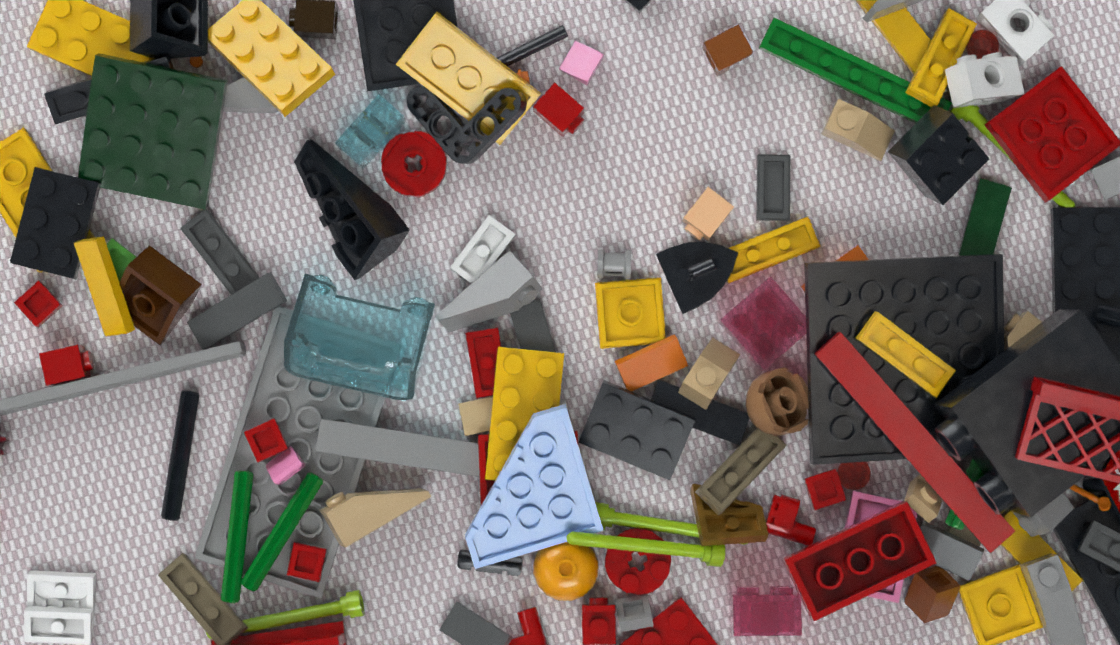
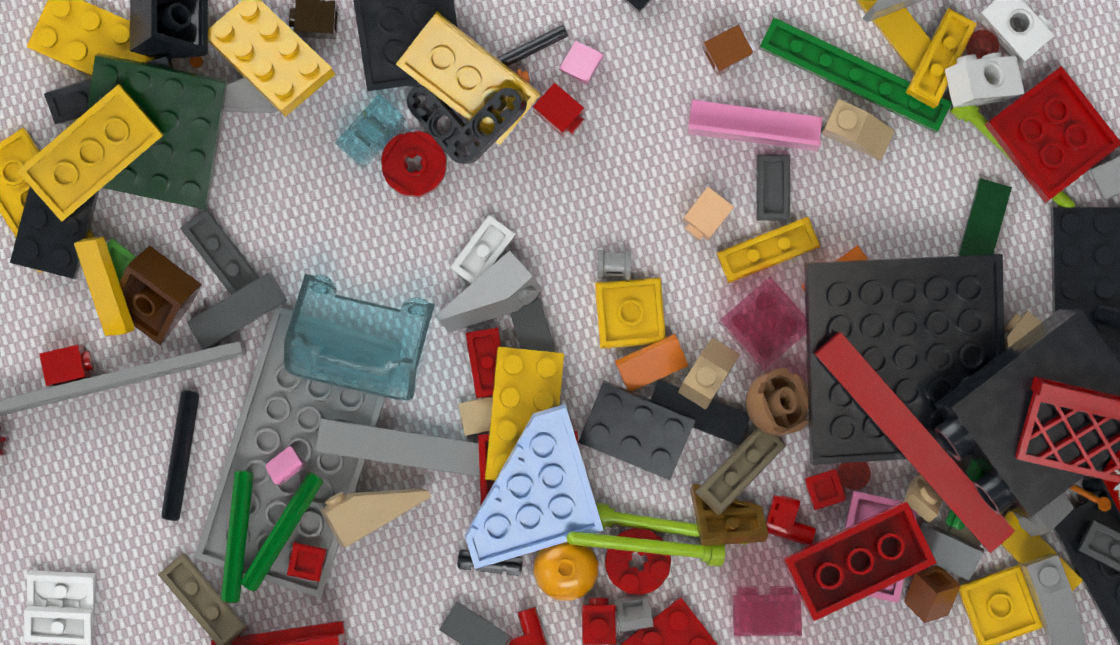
red plate [14,280,63,328] -> none
lime piece [206,590,365,639] -> none
red plate [244,418,289,463] -> none
black wedge [294,139,410,280] -> none
black shield [656,242,738,314] -> none
yellow tile [856,311,956,398] -> none
black piece [888,105,989,205] -> none
none -> yellow plate [17,84,164,222]
none -> bright pink panel [687,100,823,151]

